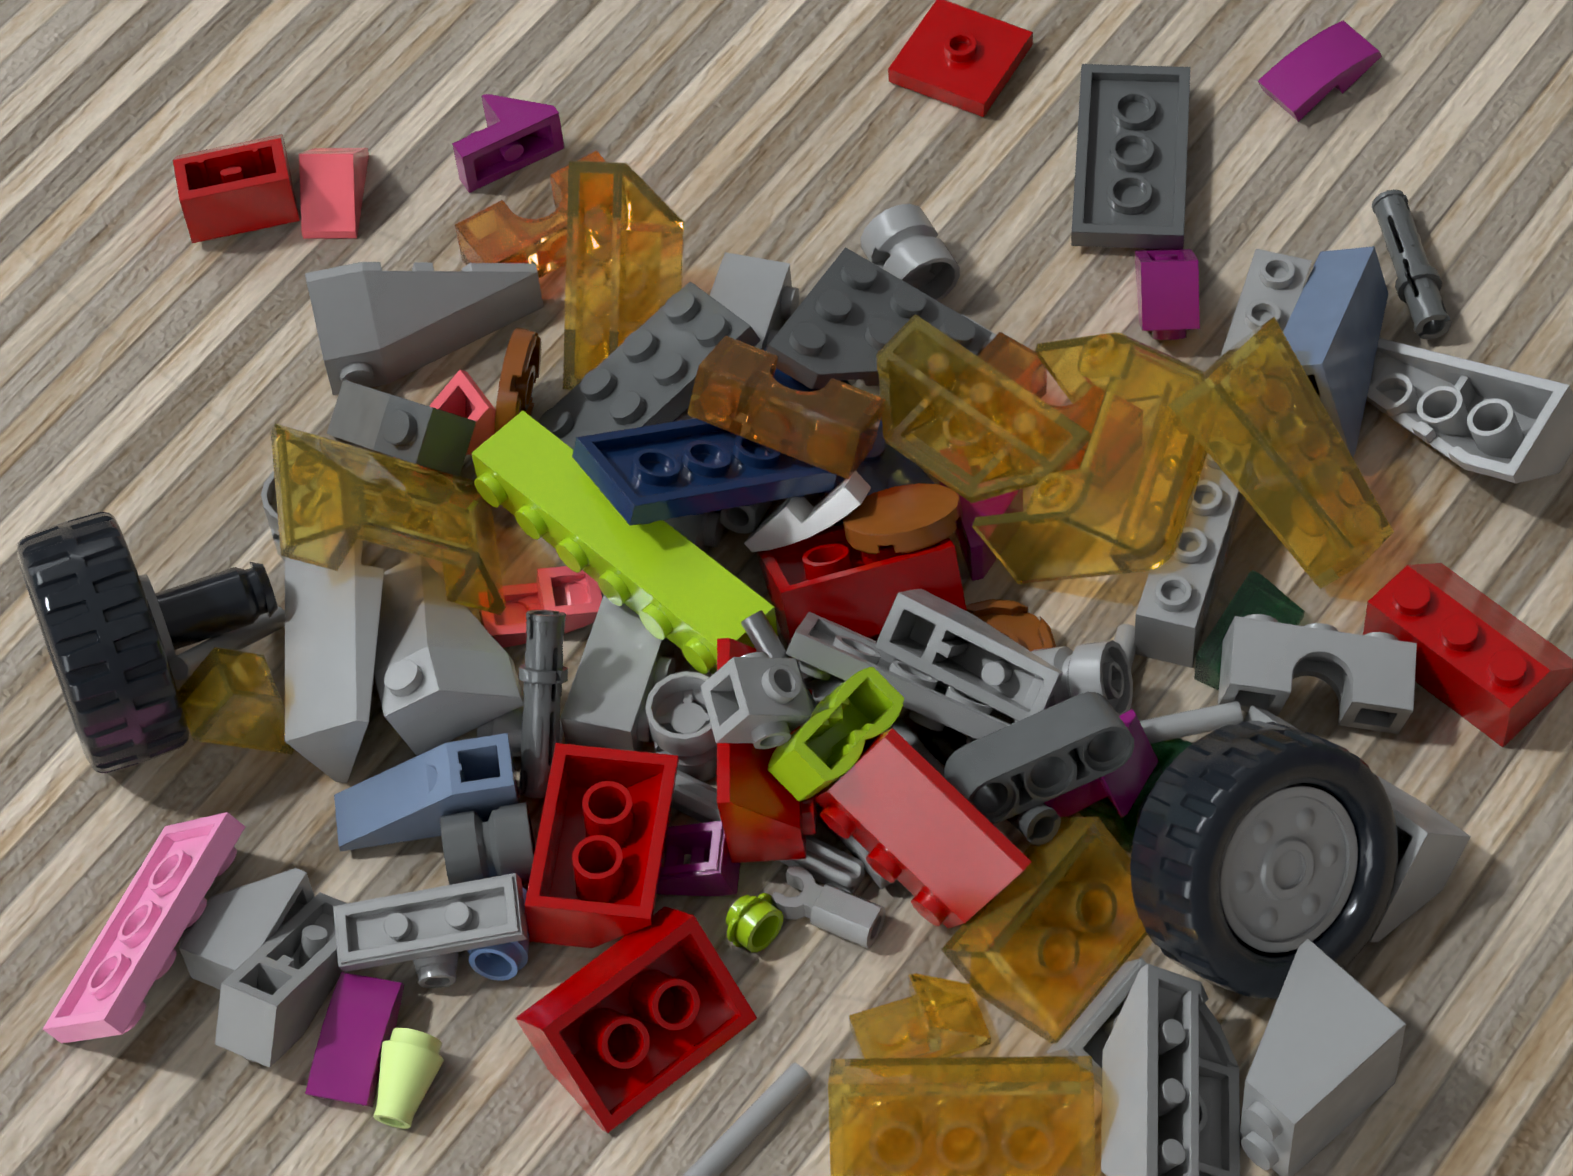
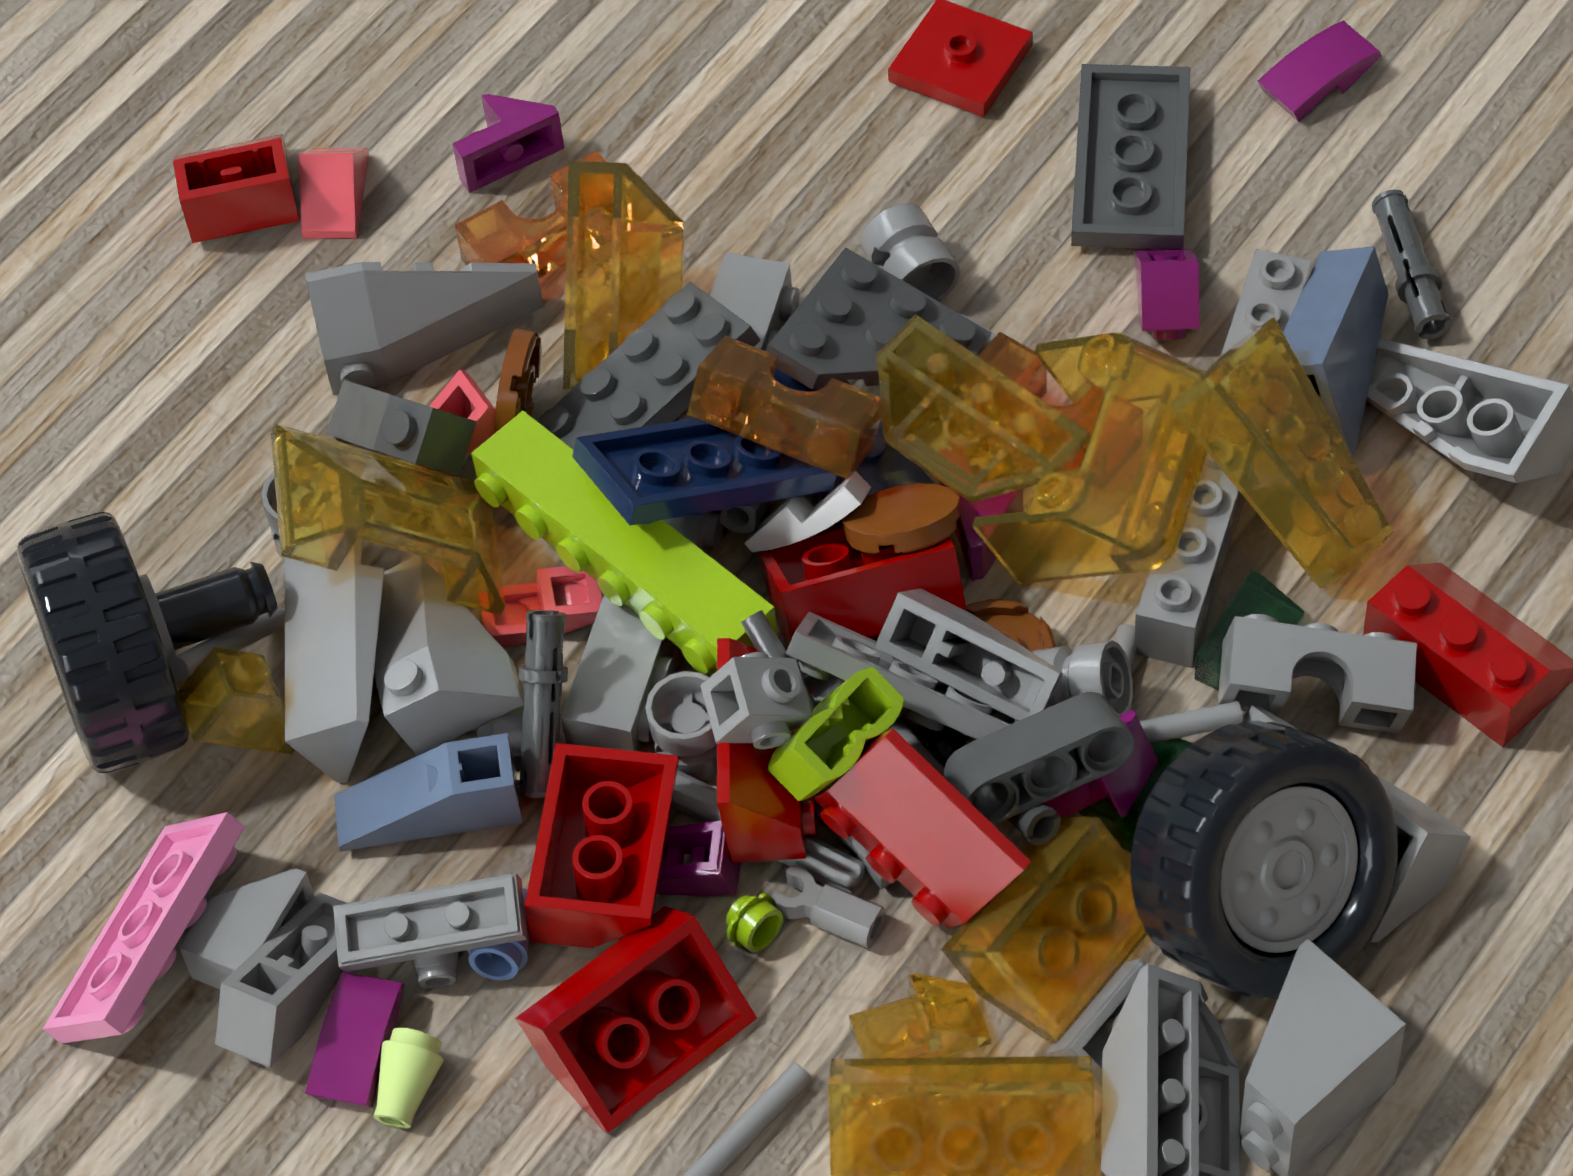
dark grey wheel [440,802,535,885] -> none

